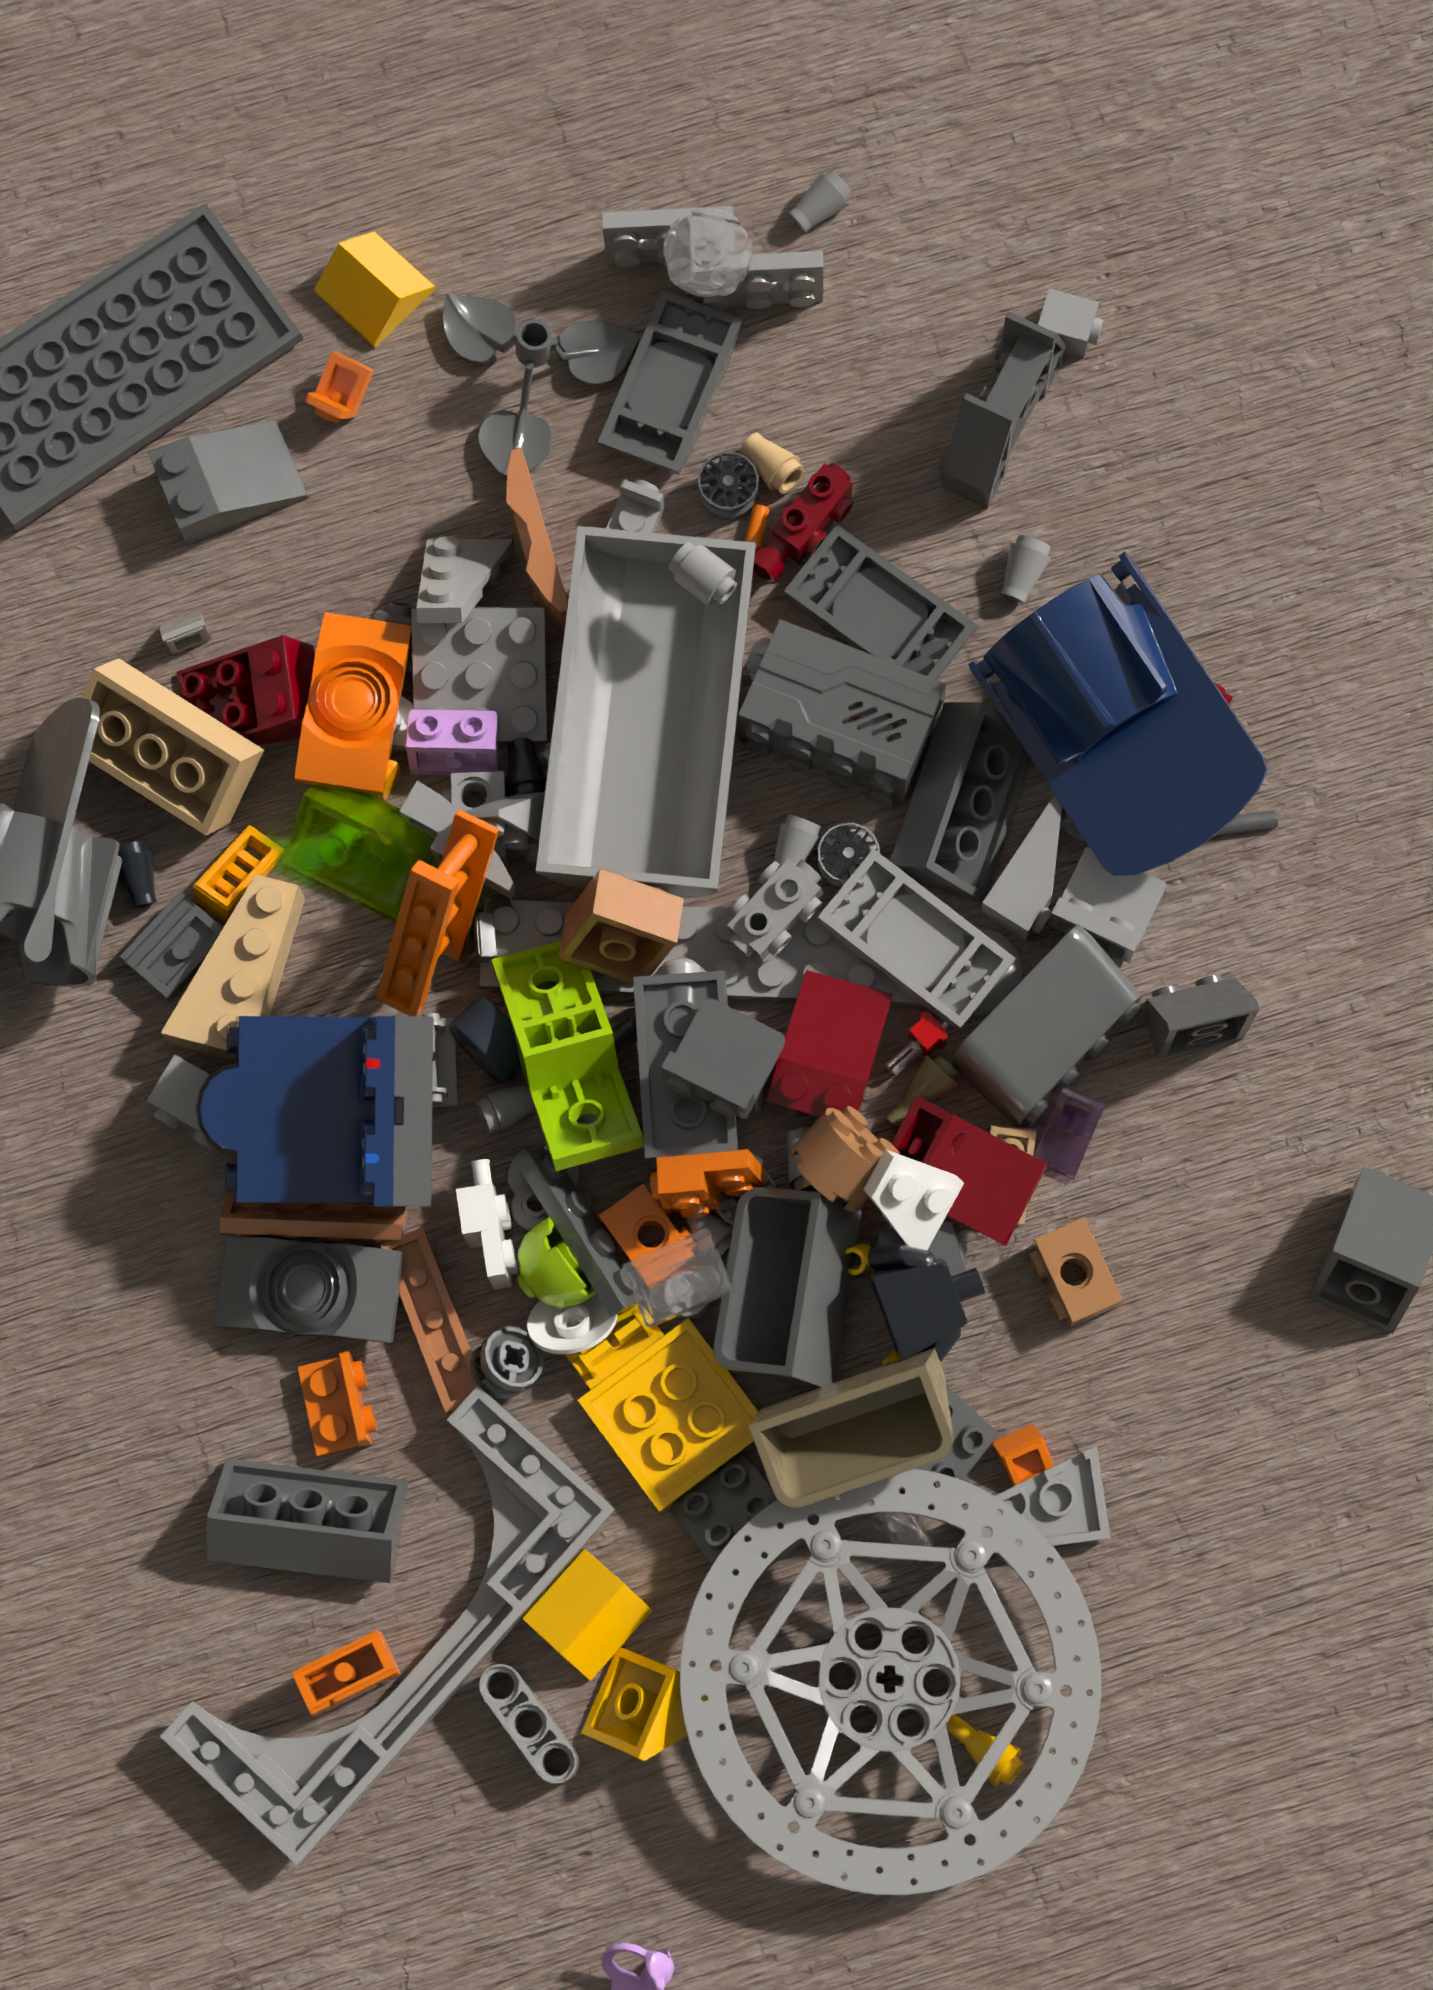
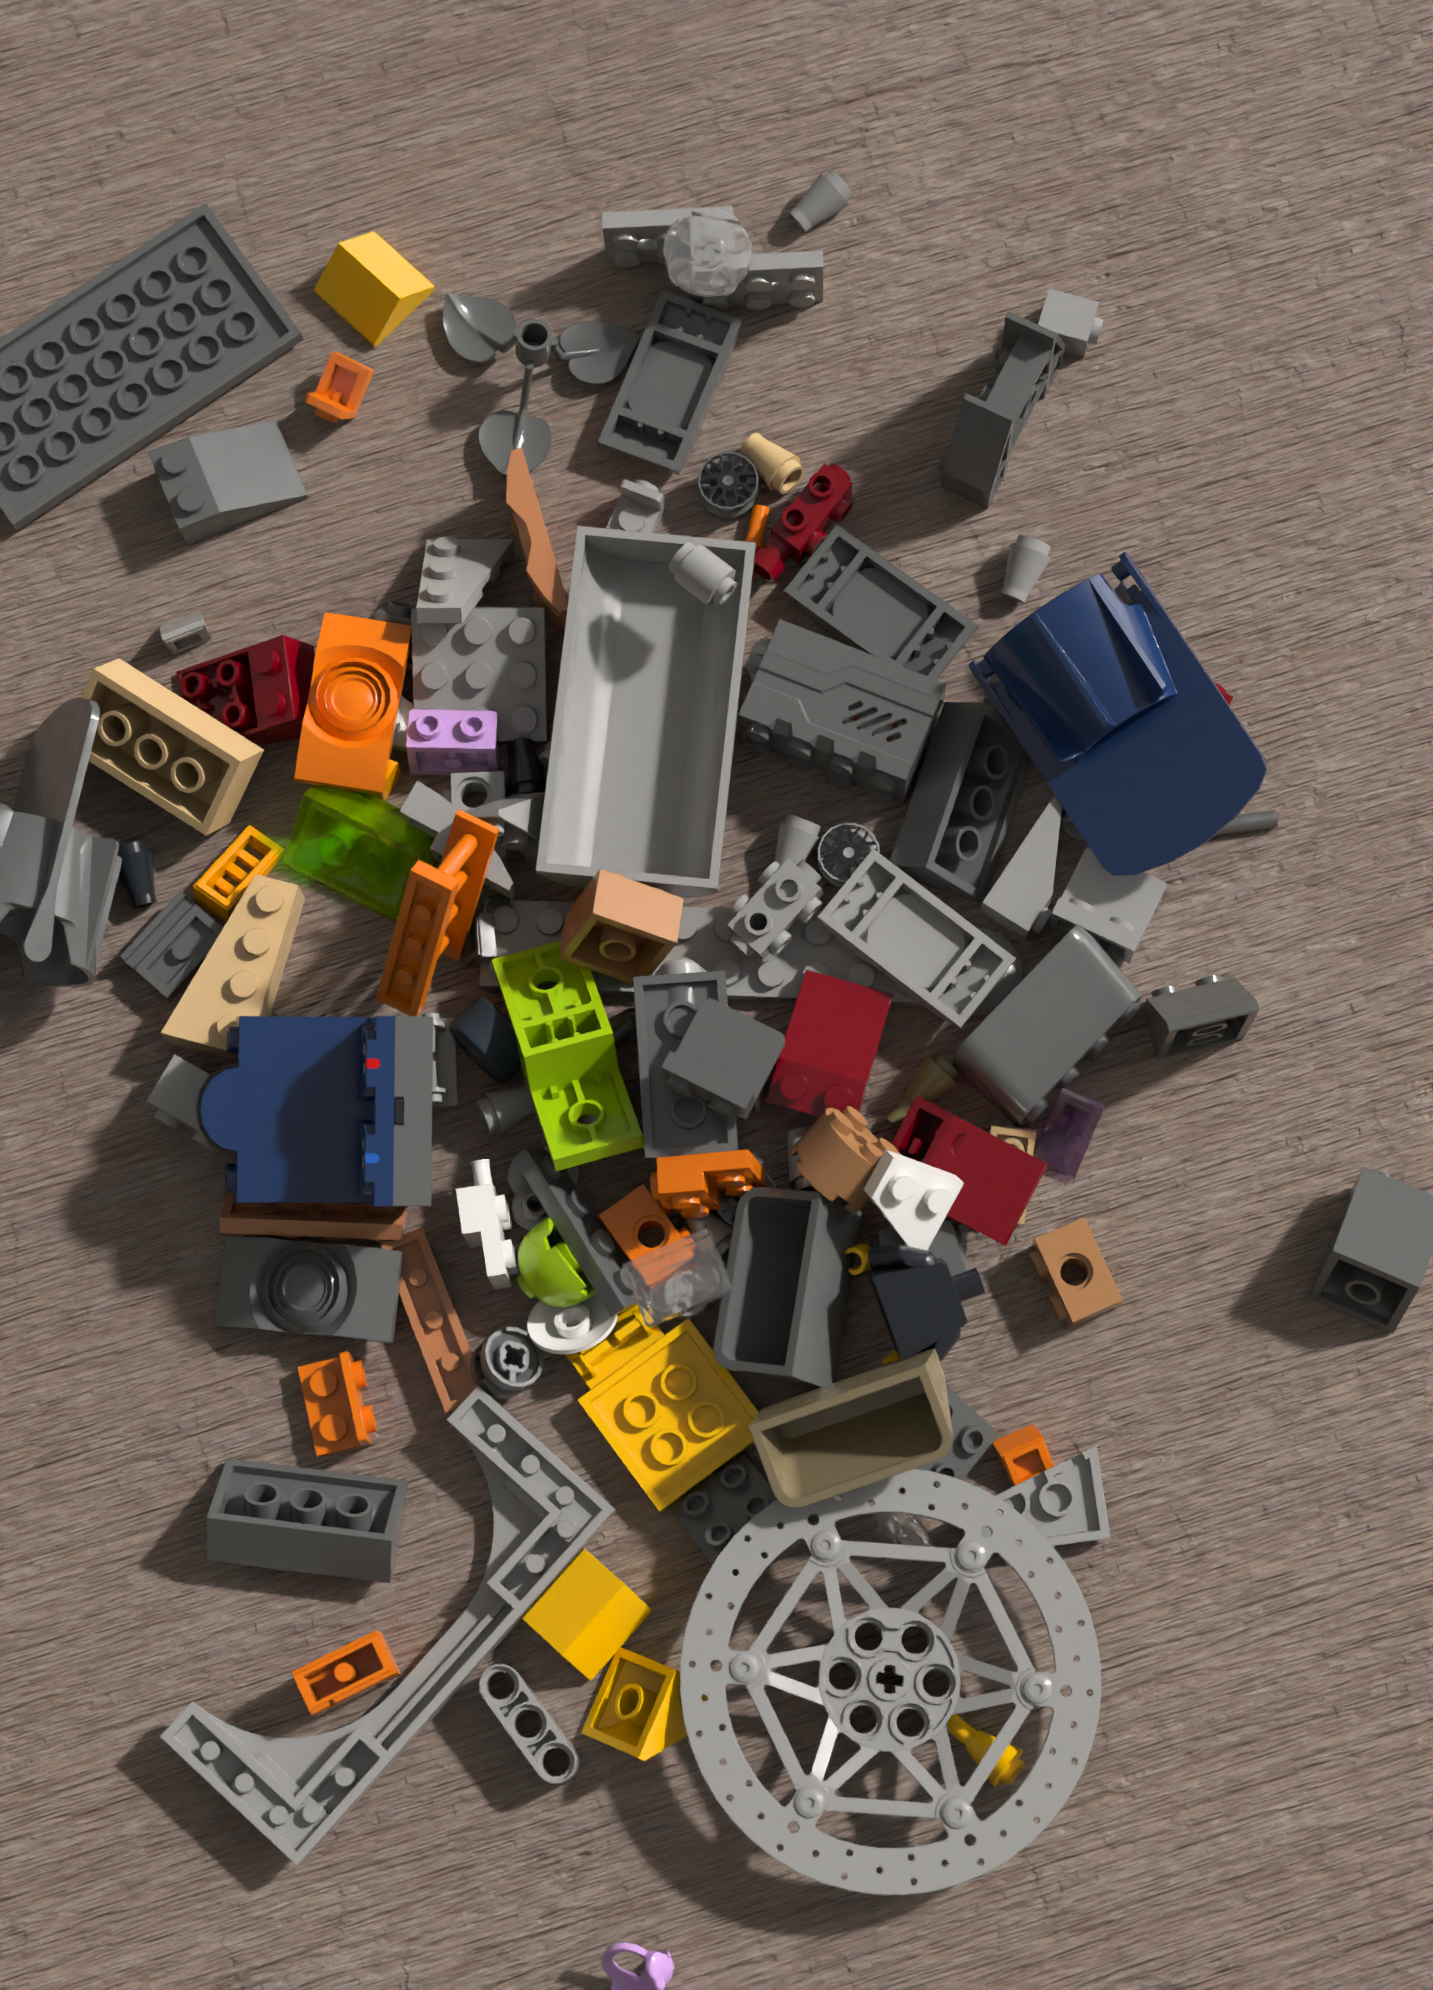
red piece [885,1011,948,1076] -> none

